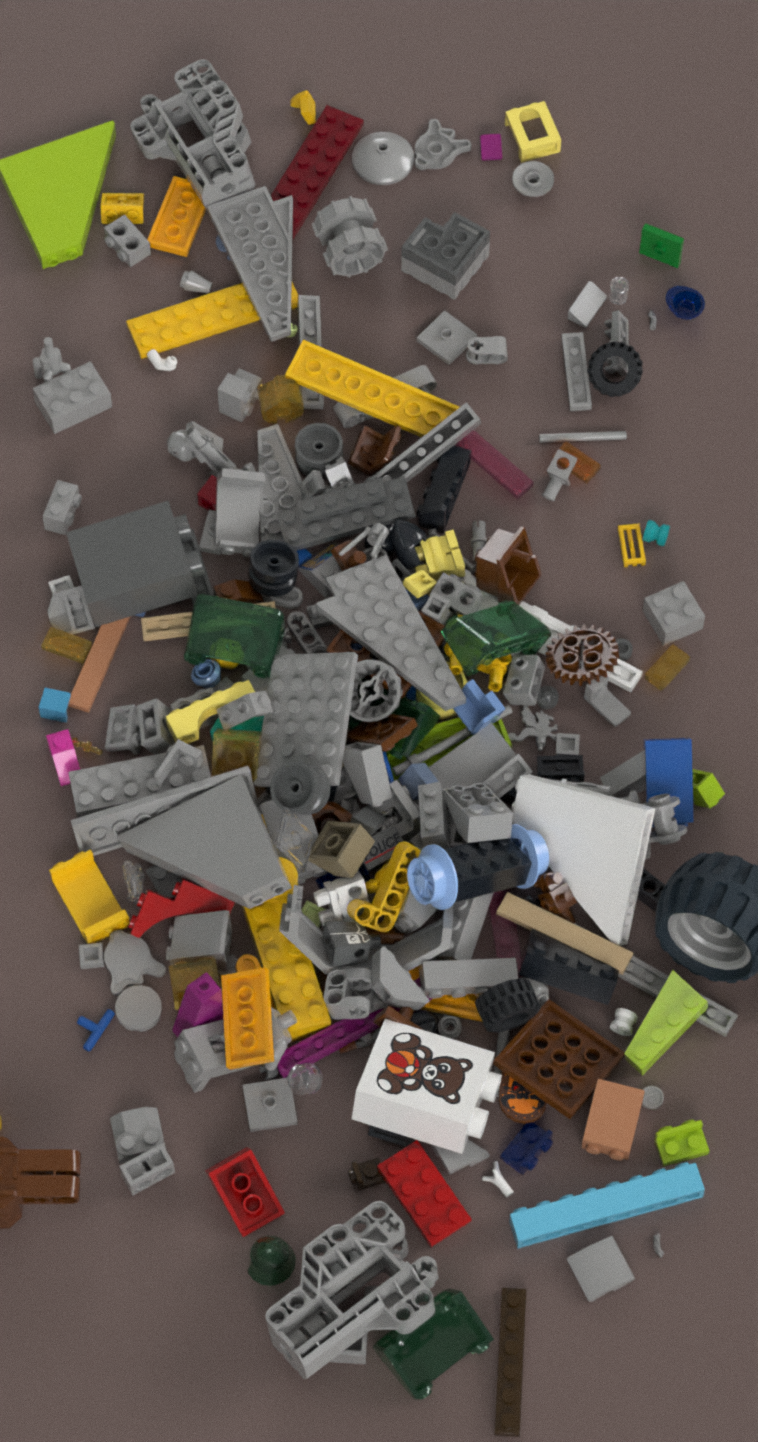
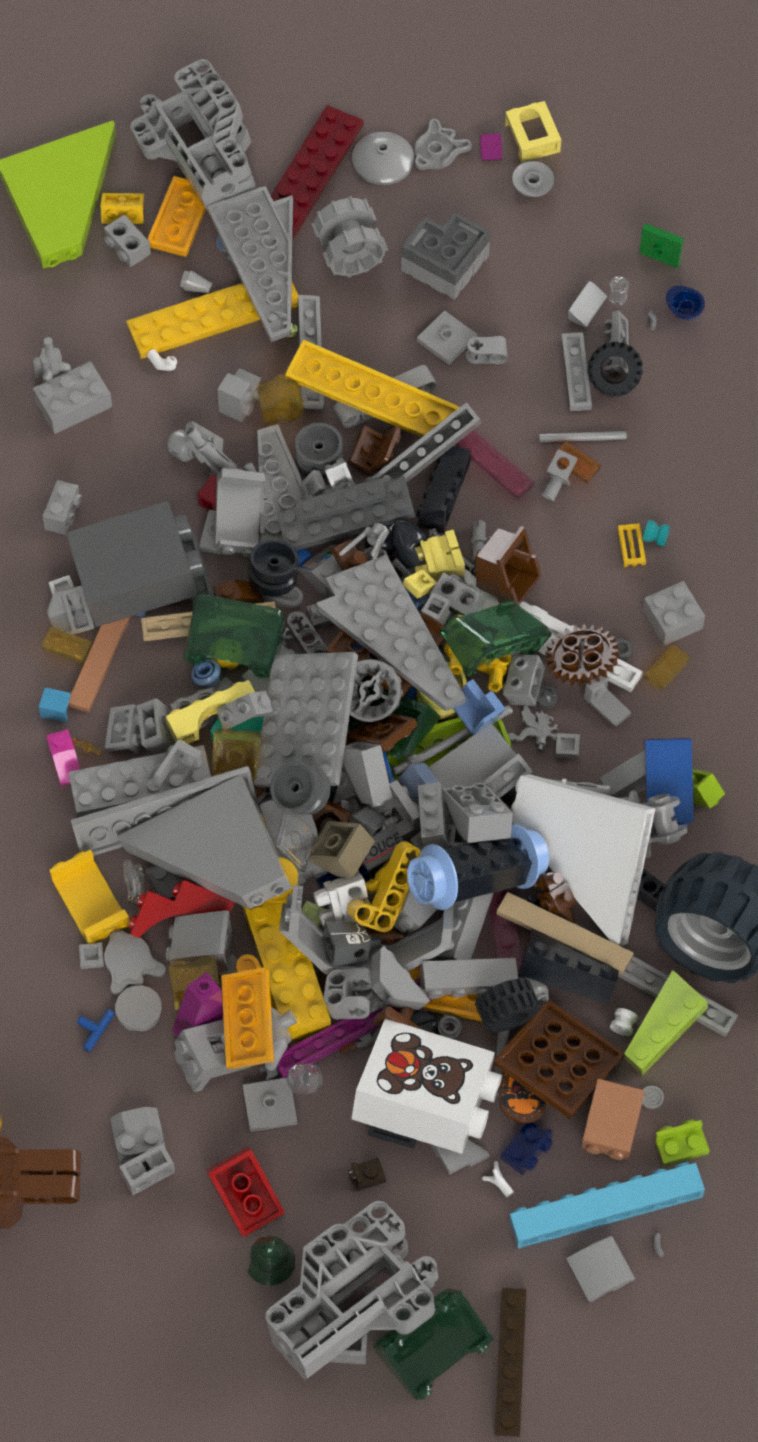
yellow tile [290,90,316,125] -> none
red plate [377,1140,472,1248] -> none
black bracket [537,755,585,783] -> none

